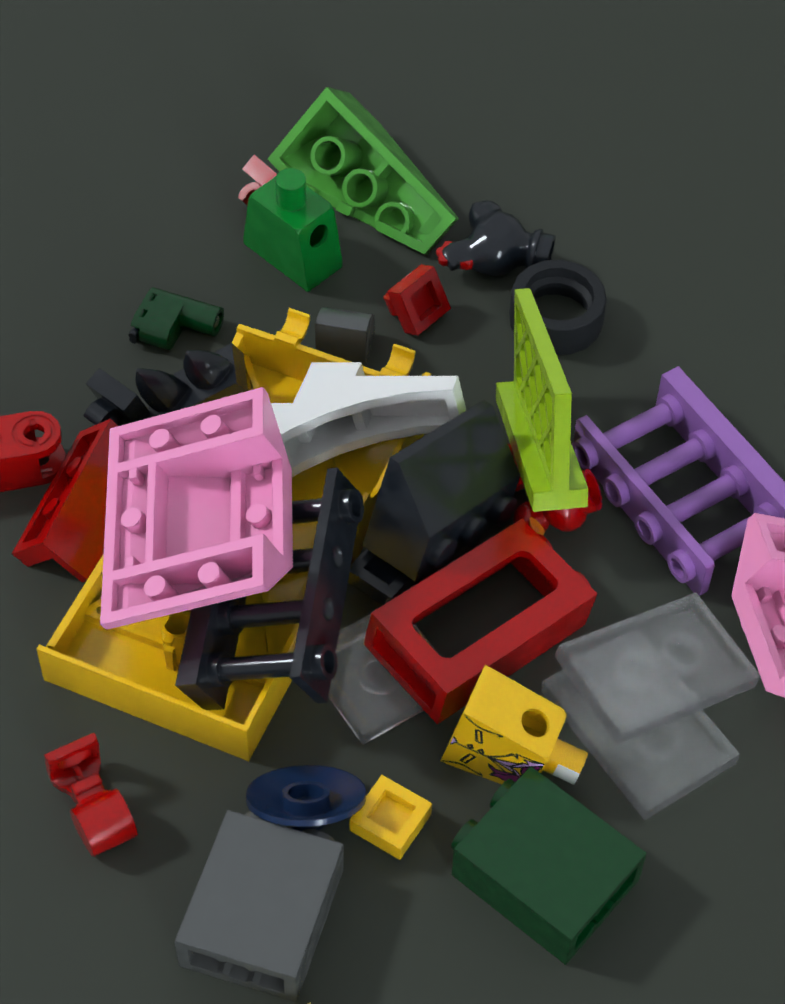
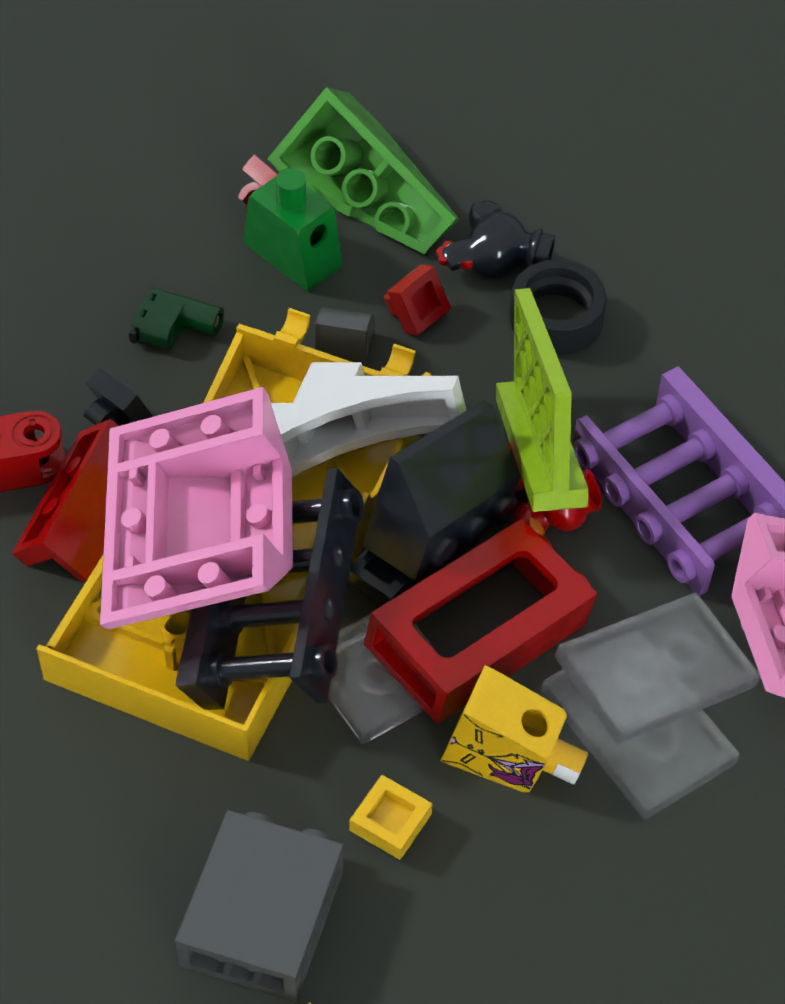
red leg [44,733,138,857] -> none
black tile [135,343,248,418] -> none
dark blue dish [246,765,366,832] -> none
dark green brick [451,766,647,965] -> none

